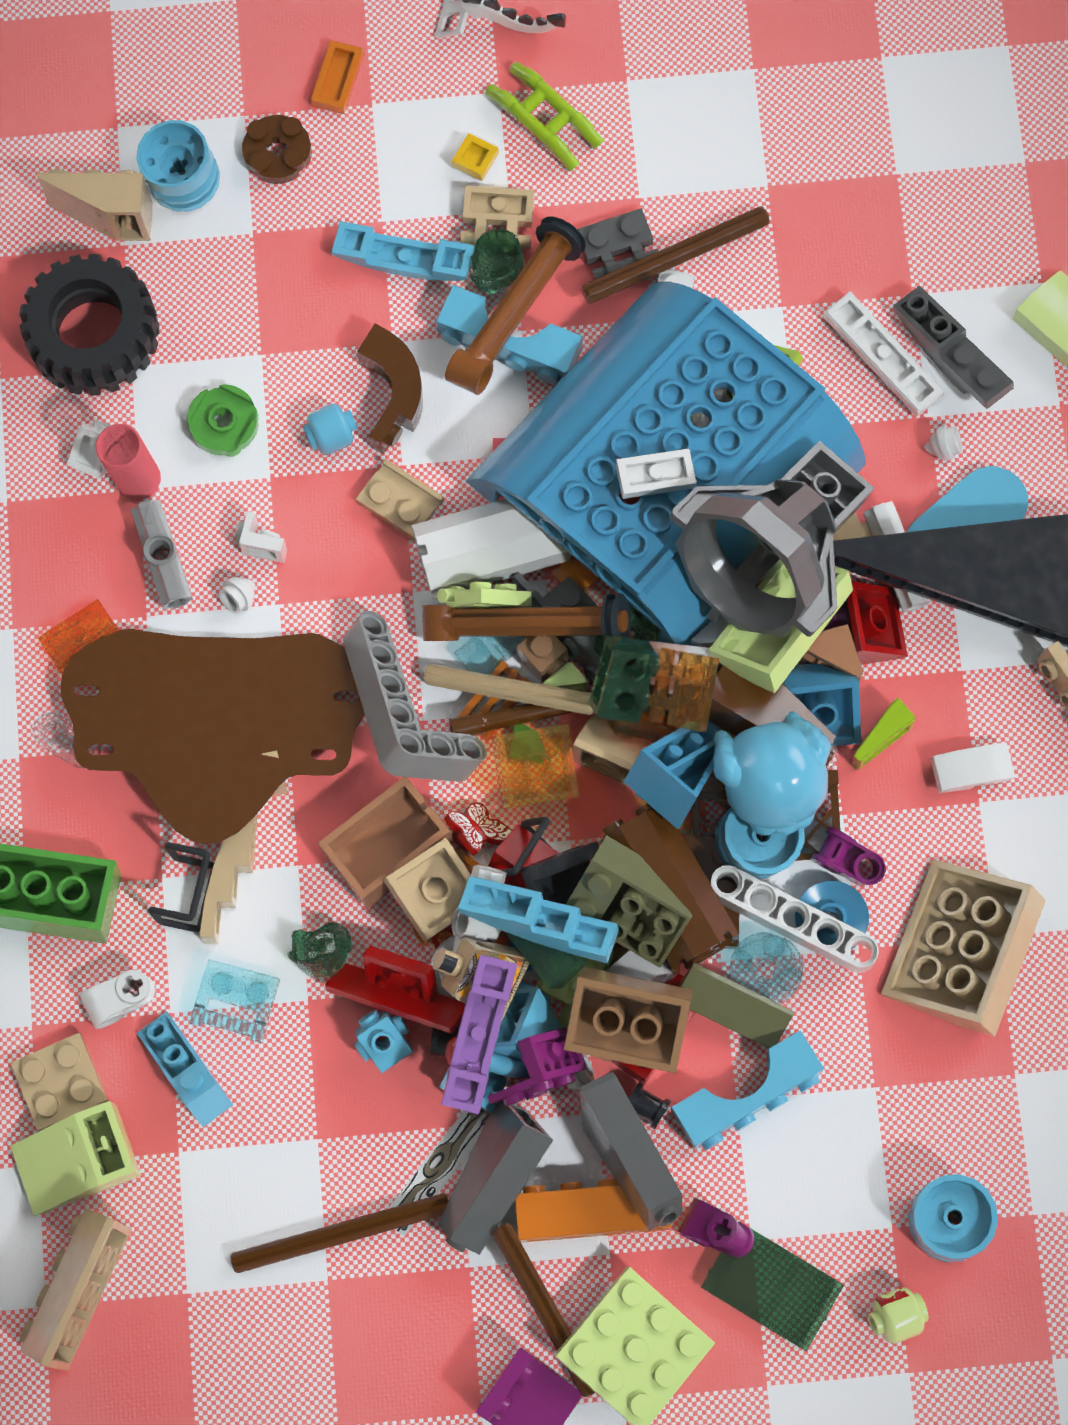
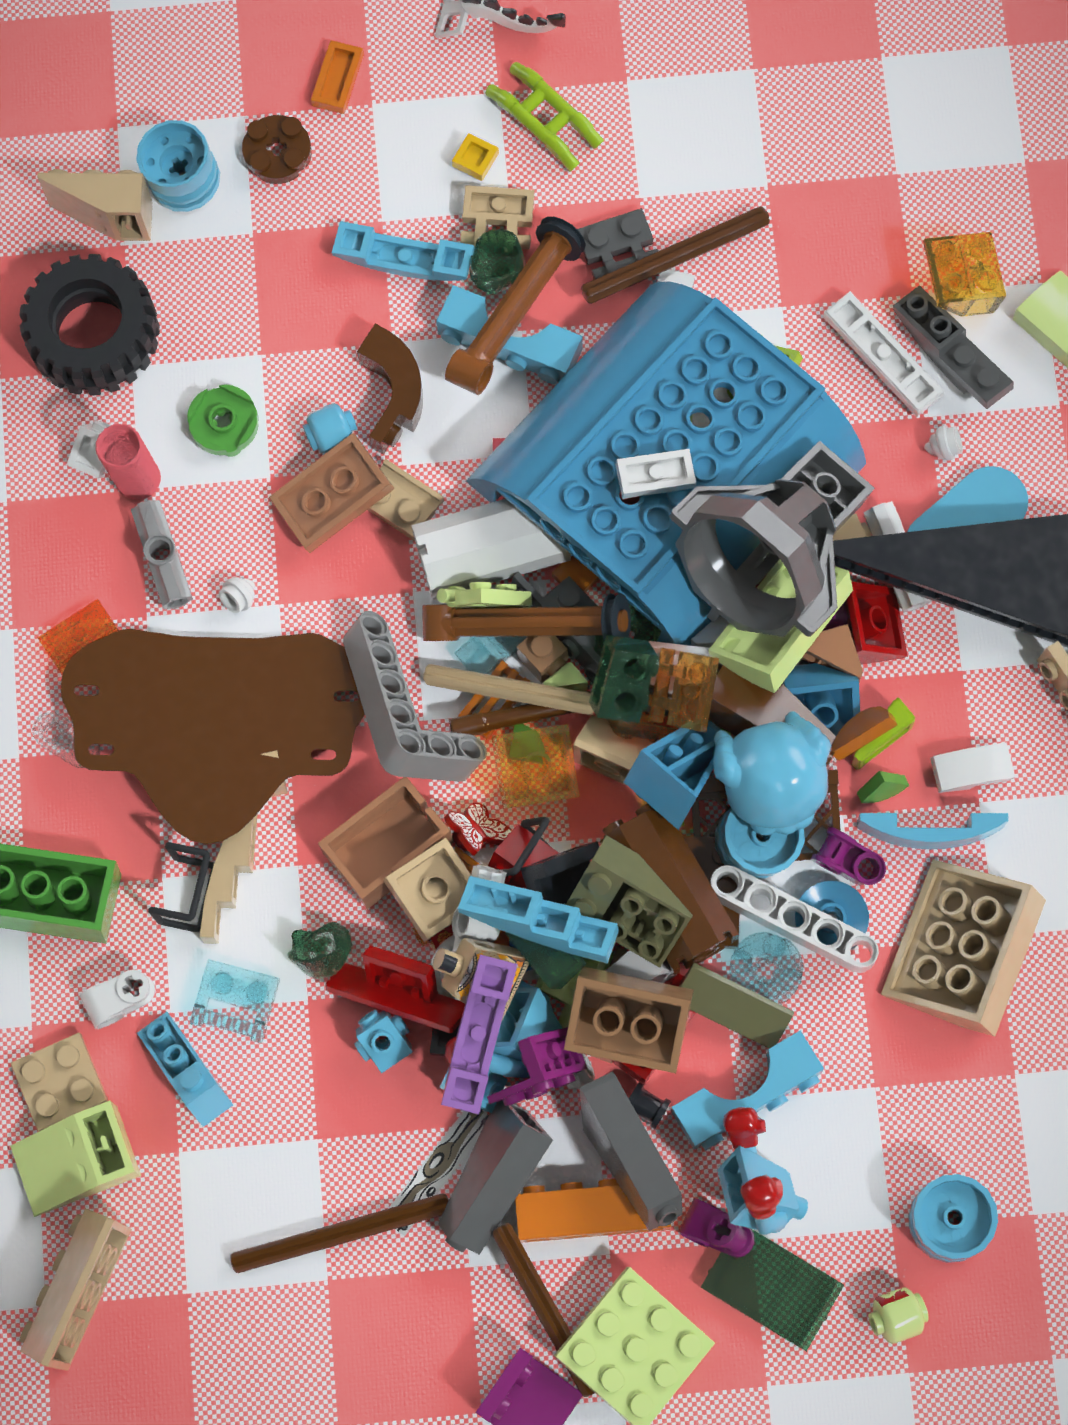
white bracket [235,511,288,563] -> none
none -> nougat plate [269,433,395,553]
none -> torso [717,1107,808,1235]
none -> orange tile [831,706,897,761]
none -> bright green tile [857,771,910,803]
none -> medium azure slope [857,813,1009,850]
none -> clear yellow slope [923,231,1006,317]

